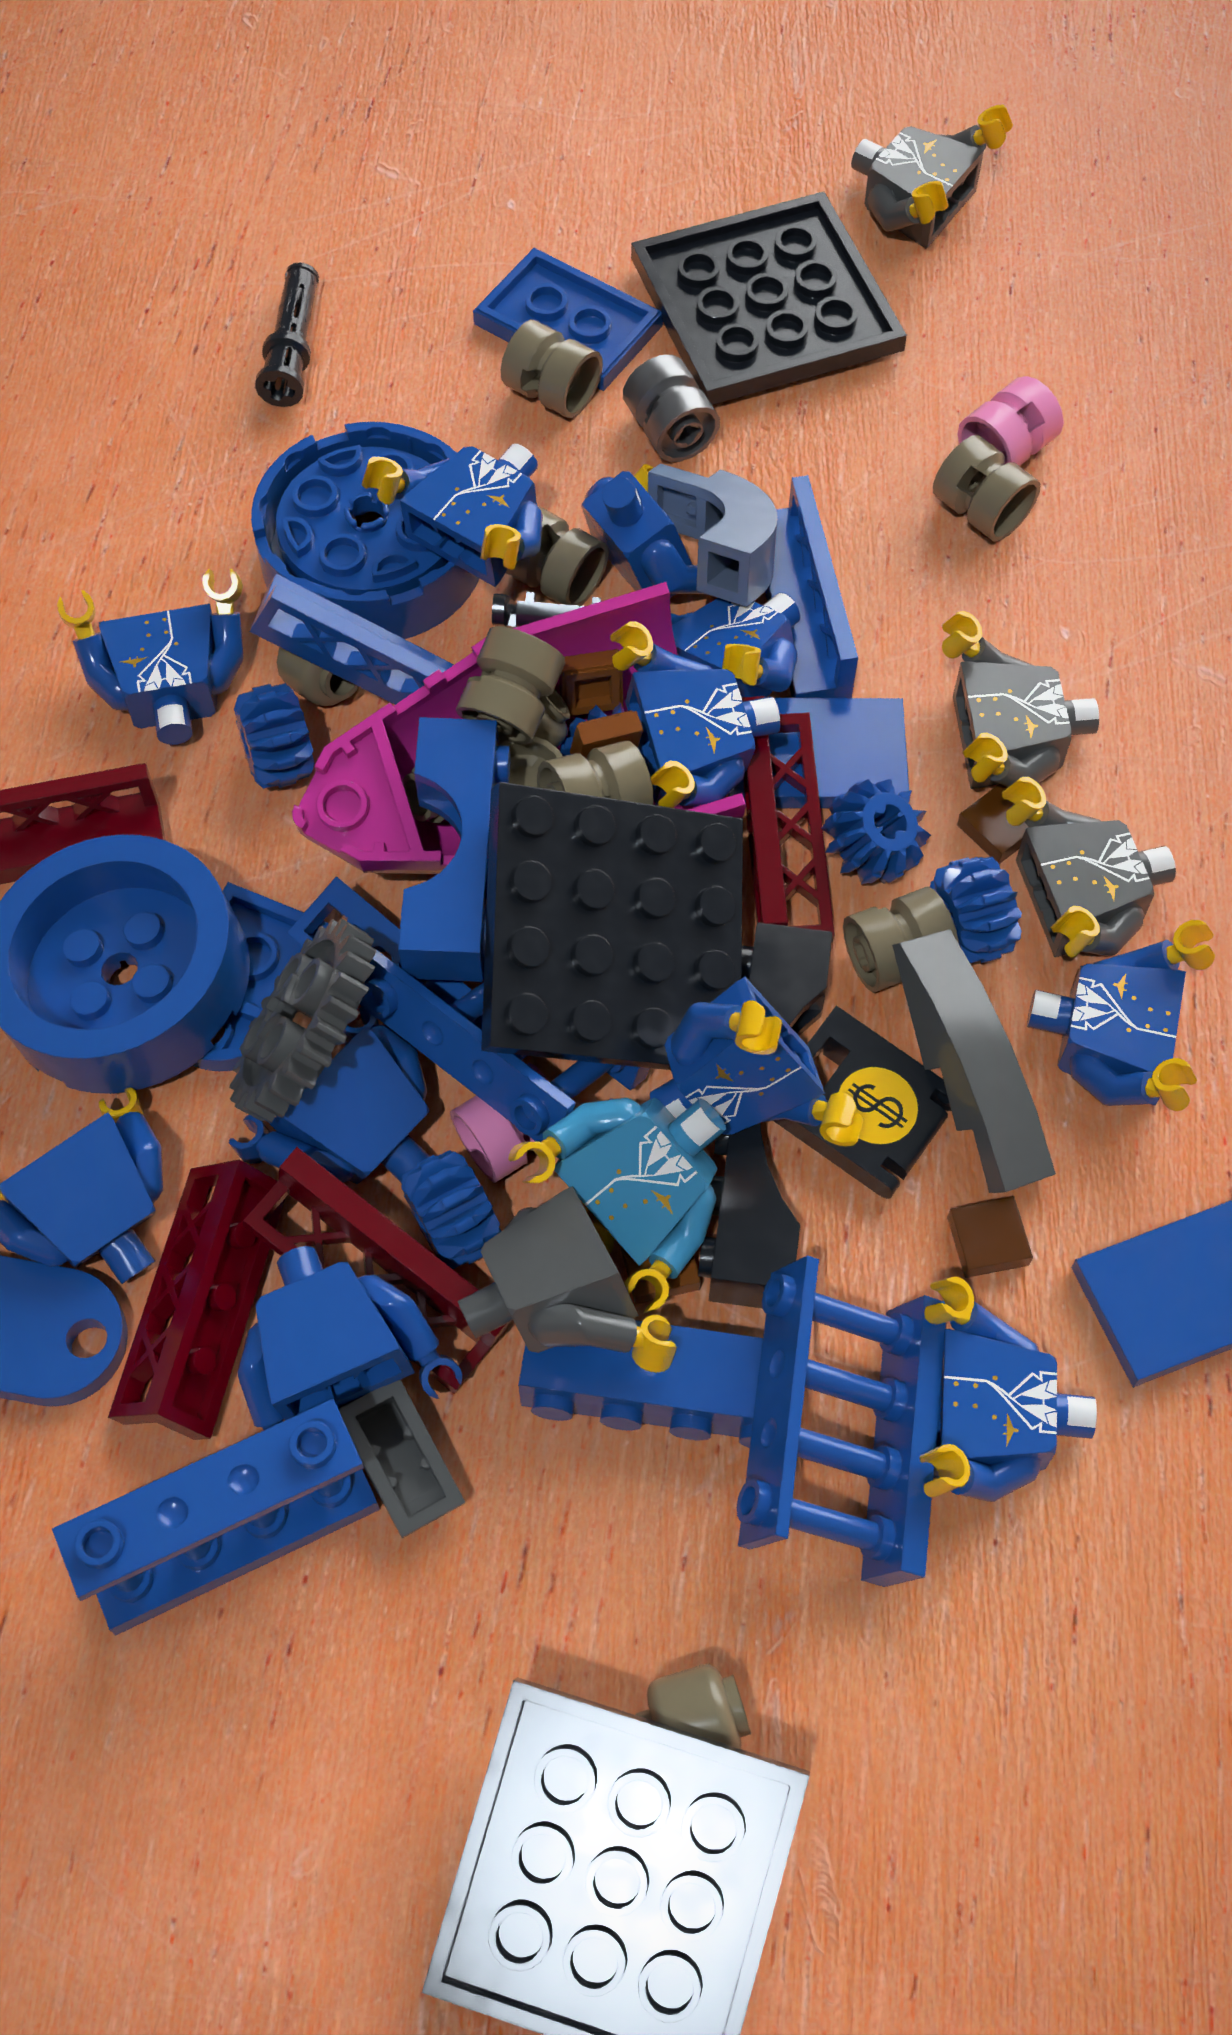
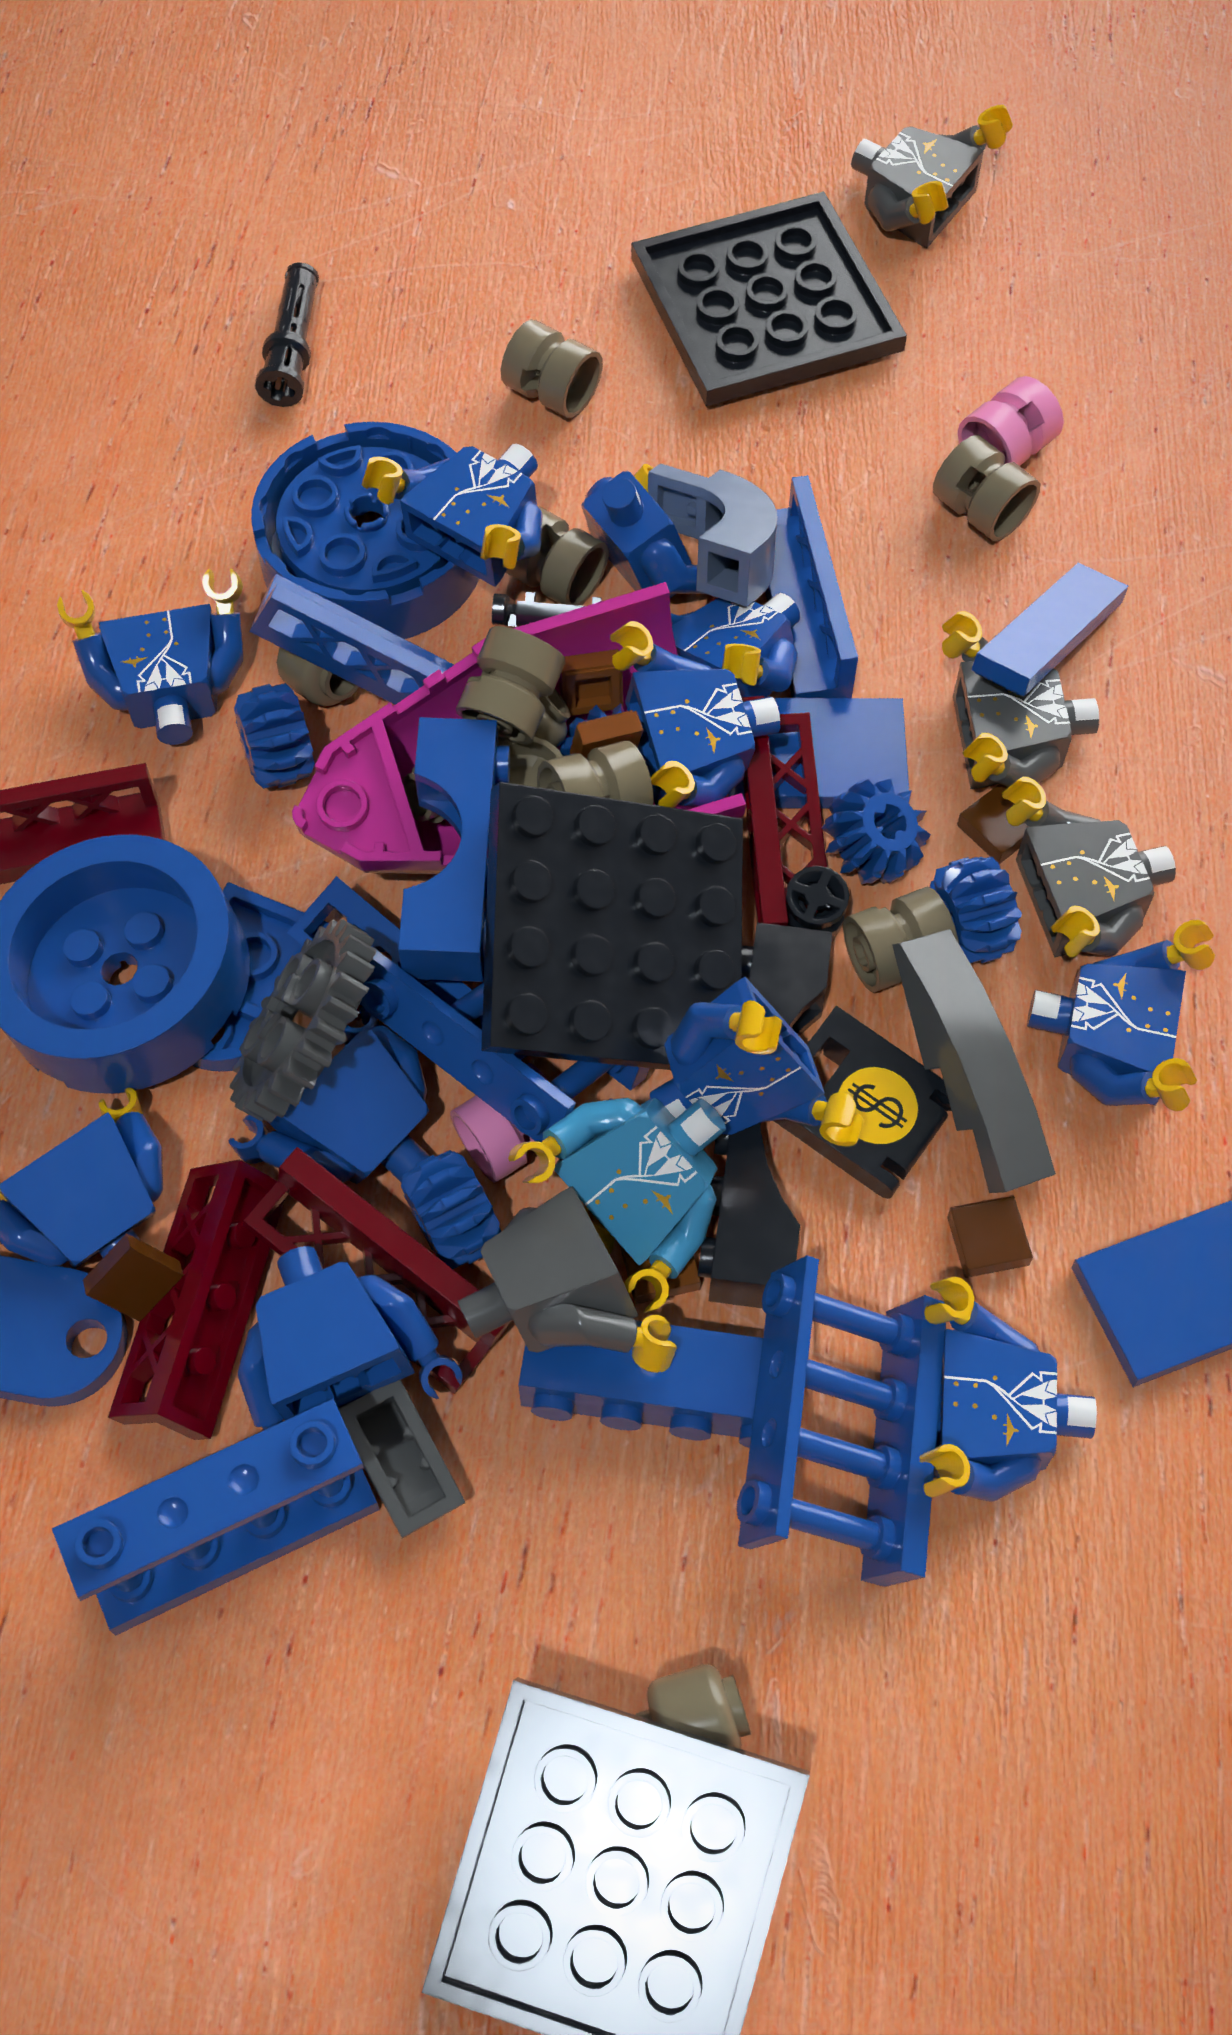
blue tile [473,248,663,391] -> none
flat silver wheel [623,355,720,462] -> none
none -> reddish brown tile [83,1233,184,1322]
none -> black wheel [786,866,849,937]
none -> tile [972,562,1128,696]

